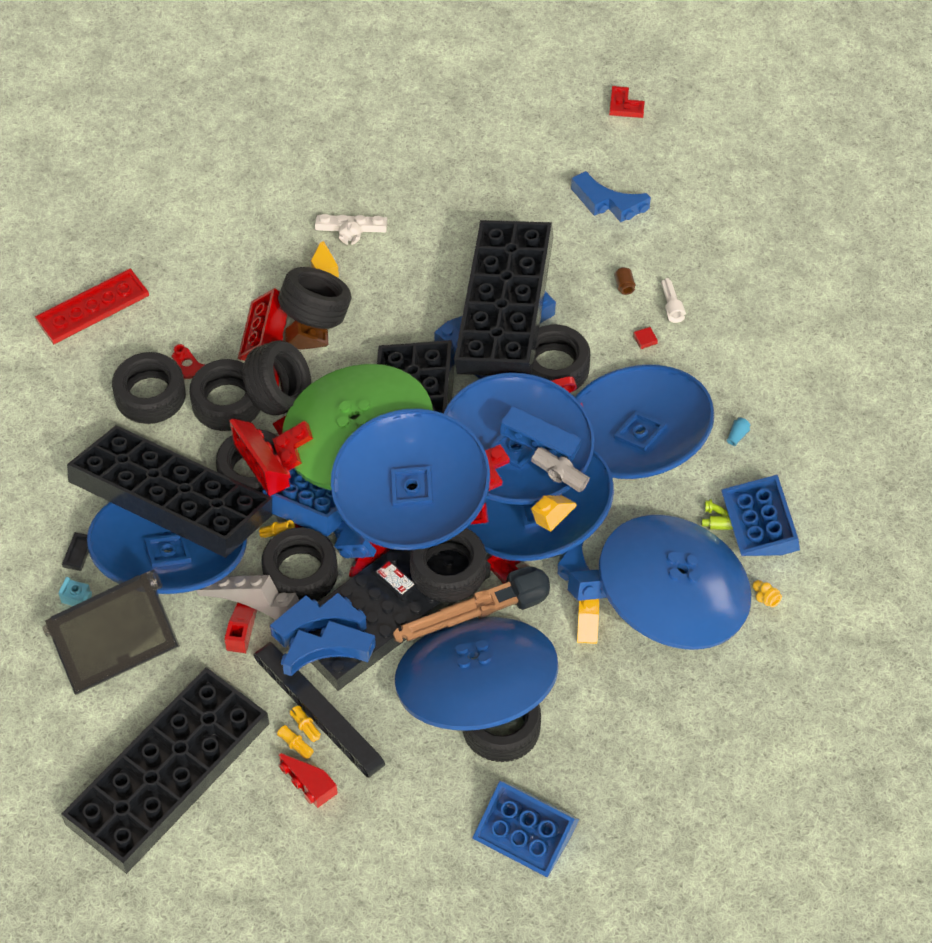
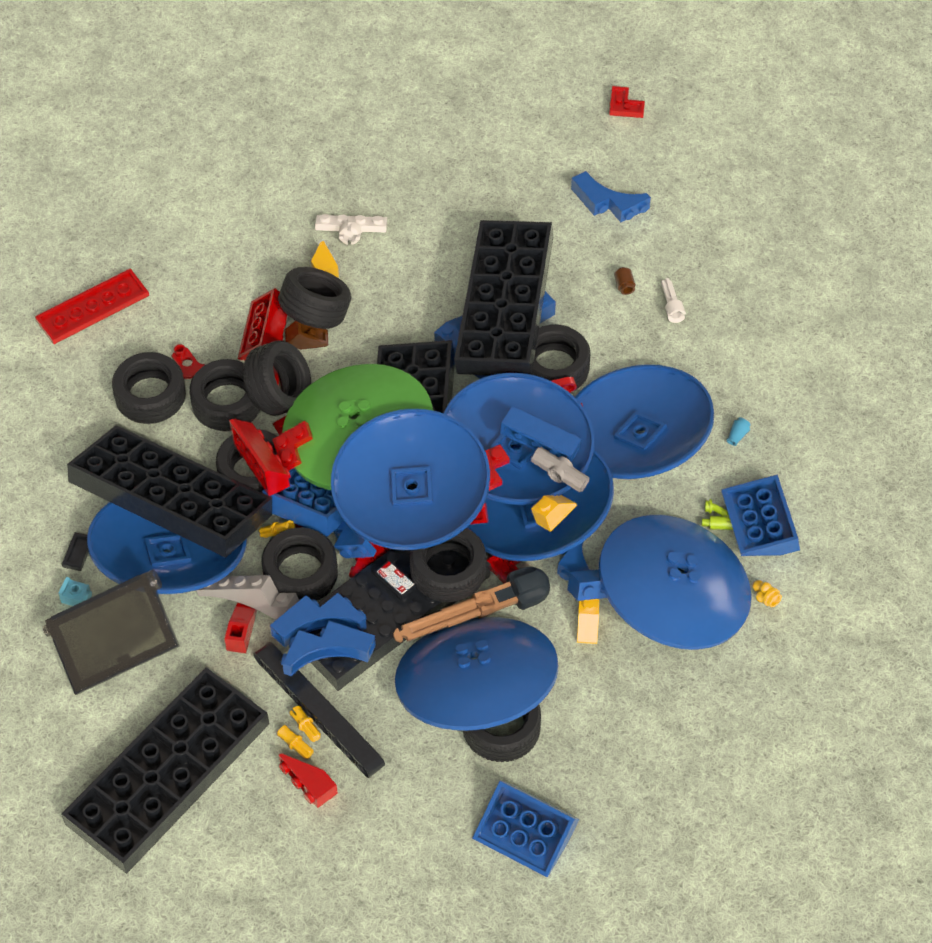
red tile [633,327,658,349] -> none

